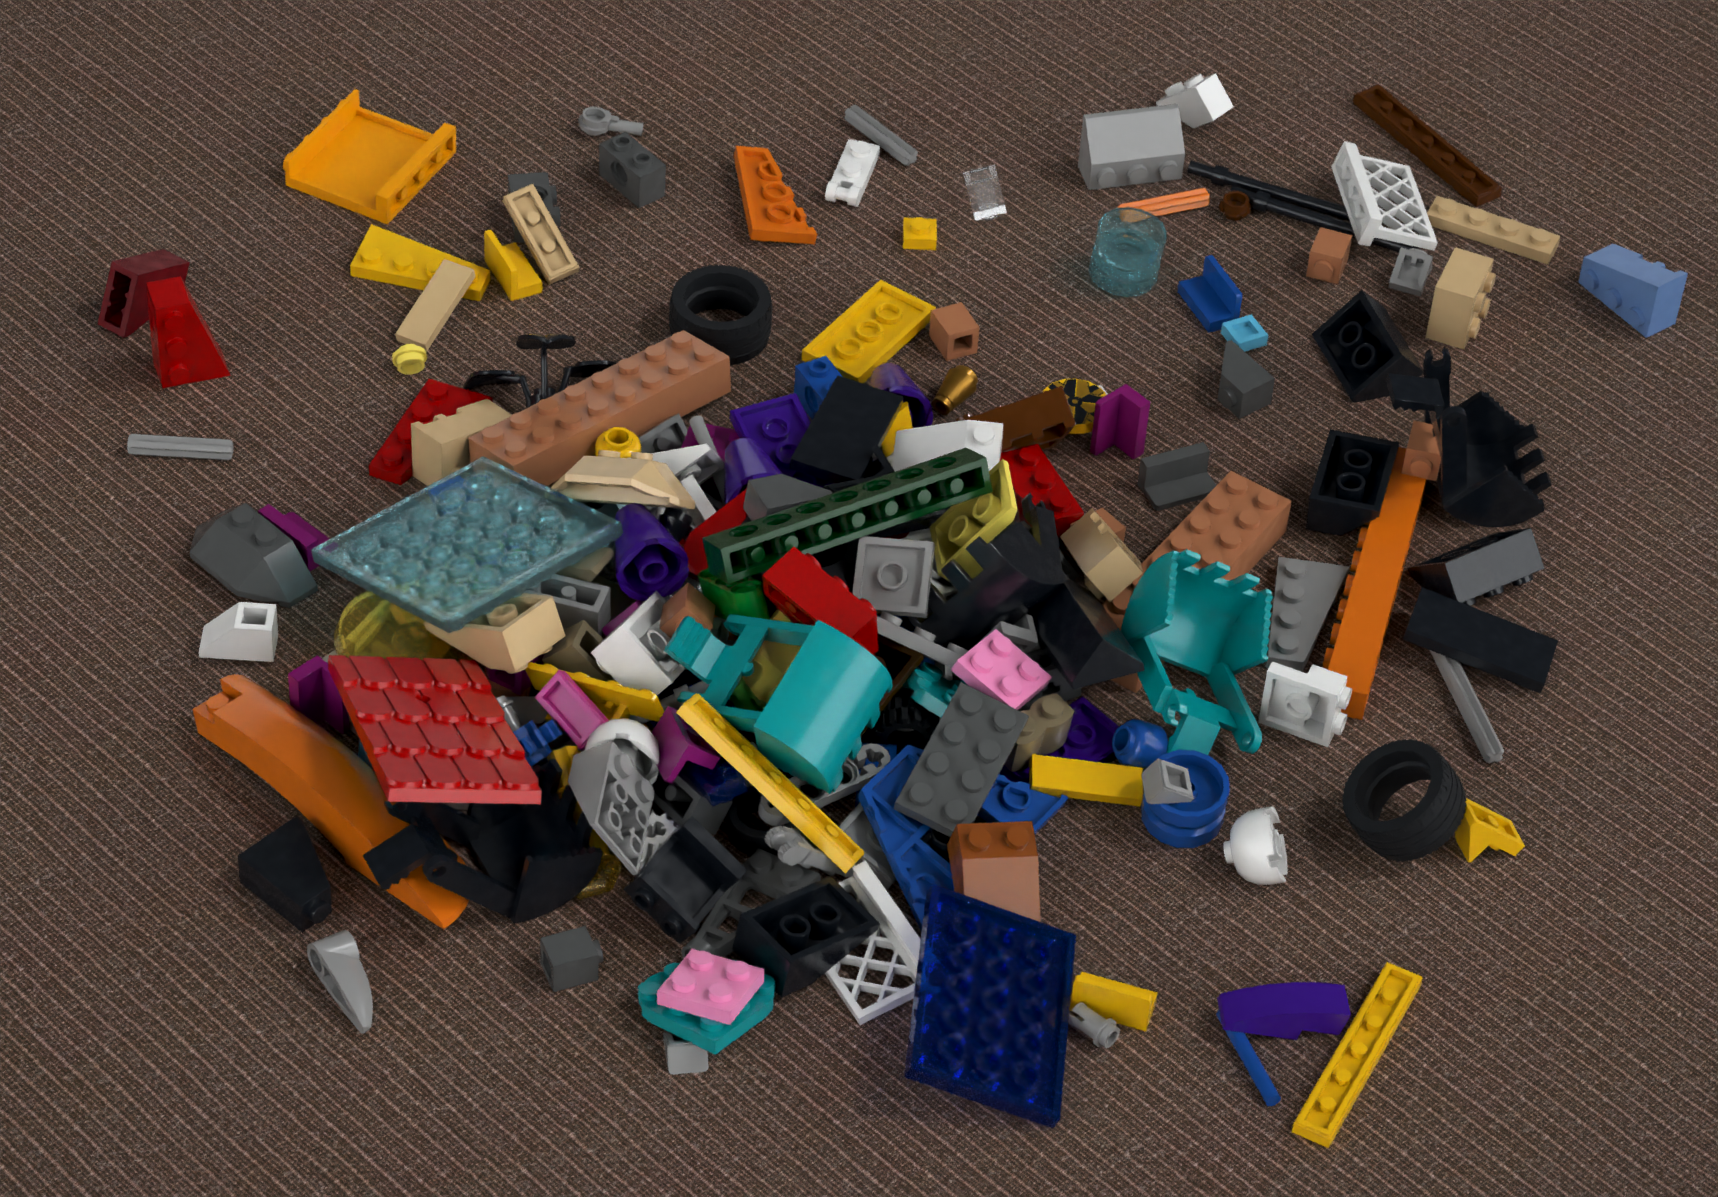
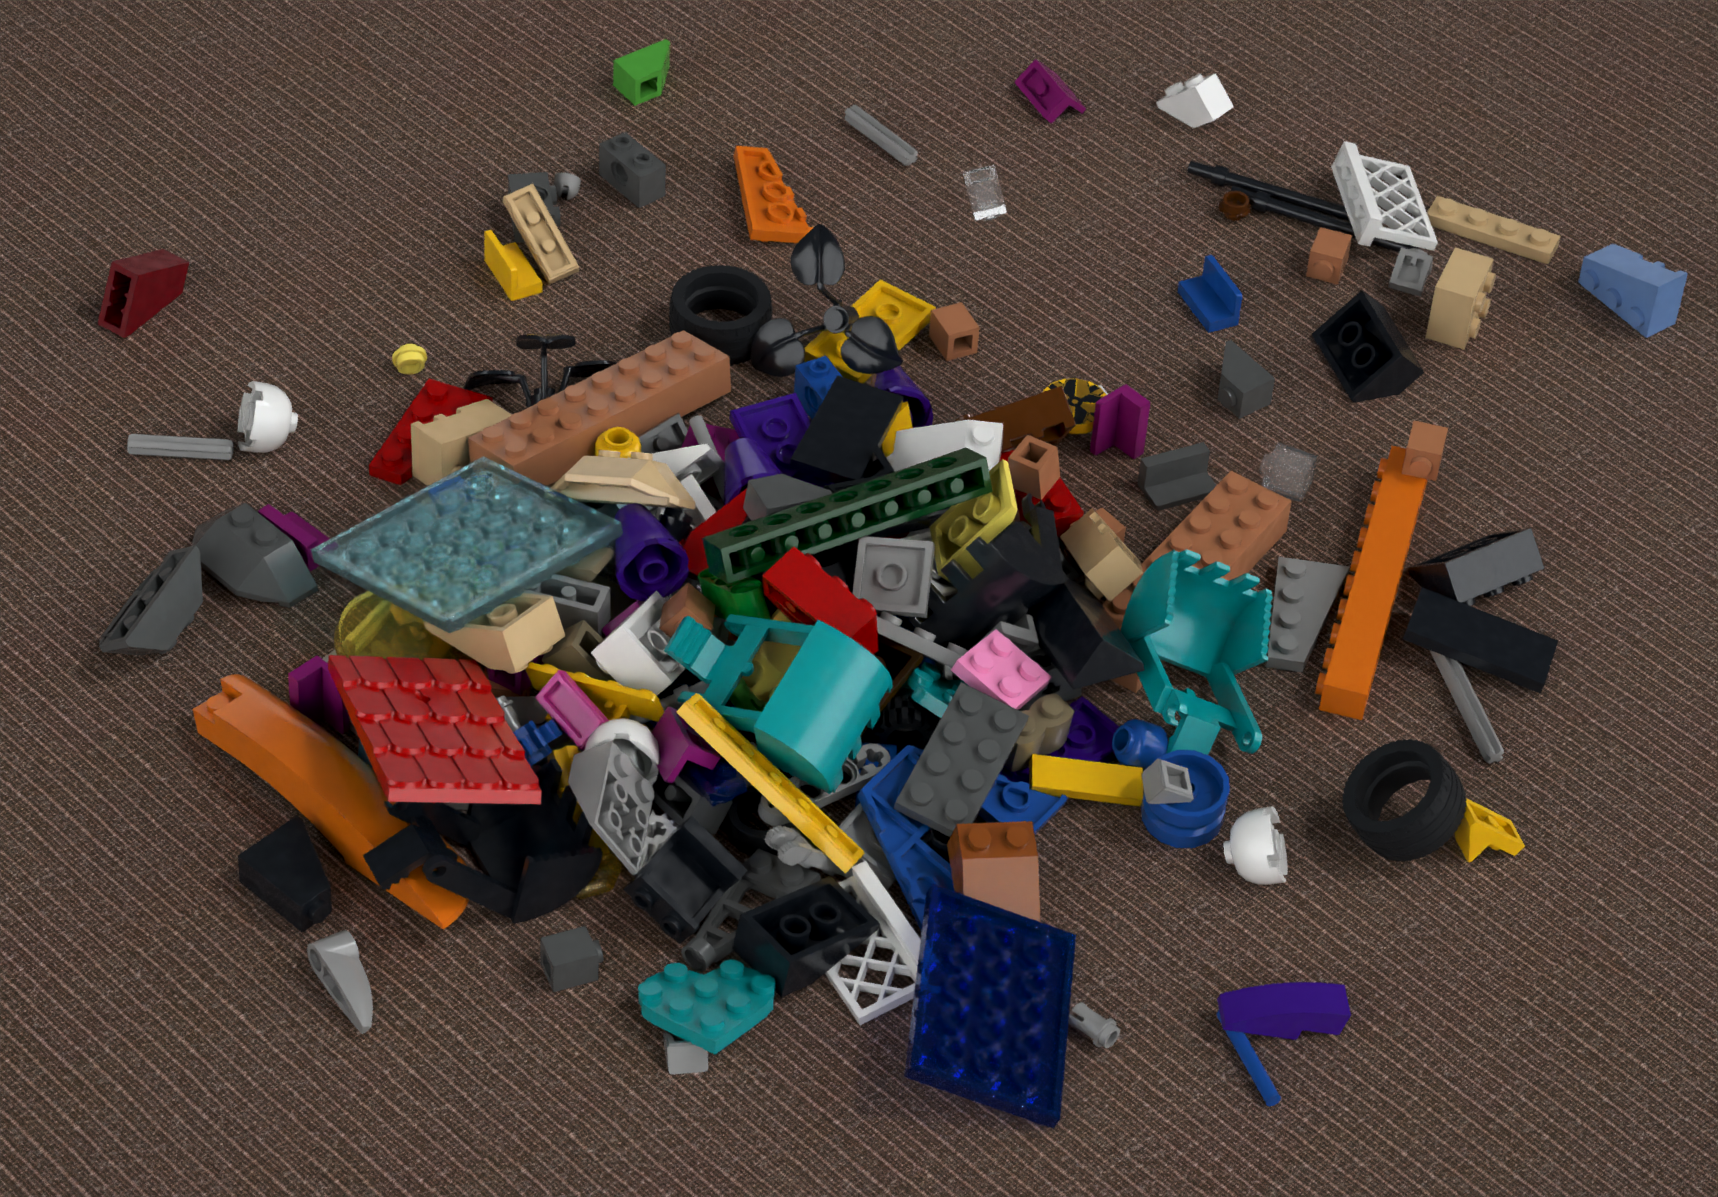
red wedge [146,276,231,388] -> none
white slope [199,602,278,662] -> none
light orange panel [283,89,456,225] -> none
yellow wing [350,224,490,301] -> none
tan tile [395,259,475,352] -> none
light grey plate [578,107,644,136] -> none
bright pink plate [657,949,764,1025] -> none
white plate [825,139,880,207] -> none
yellow plate [903,217,937,250] -> none
pearl gold cone [932,365,978,415] -> none
yellow panel [1070,972,1158,1031] -> none
light grey slope [1078,104,1185,190] -> none
clear light blue wheel [1088,207,1167,297] -> none
orange axle [1116,188,1210,223] -> none
medium azure plate [1221,314,1268,352] -> none
white plate [1258,661,1353,747] -> none
yellow tile [1292,962,1423,1148] -> none
black slope [1306,429,1399,536] -> none
reddish brown tile [1353,84,1502,207] -> none
black piece [1386,347,1552,527] -> none
none -> dark grey wedge [99,545,203,656]
none -> white cylinder [237,381,298,453]
none -> light grey hinge [553,173,581,200]
none -> bright green slope [613,39,670,106]
none -> black plant [751,224,903,377]
none -> nougat brick [1008,435,1060,500]
none -> magenta panel [1014,59,1086,123]
none -> clear brick [1259,442,1317,503]

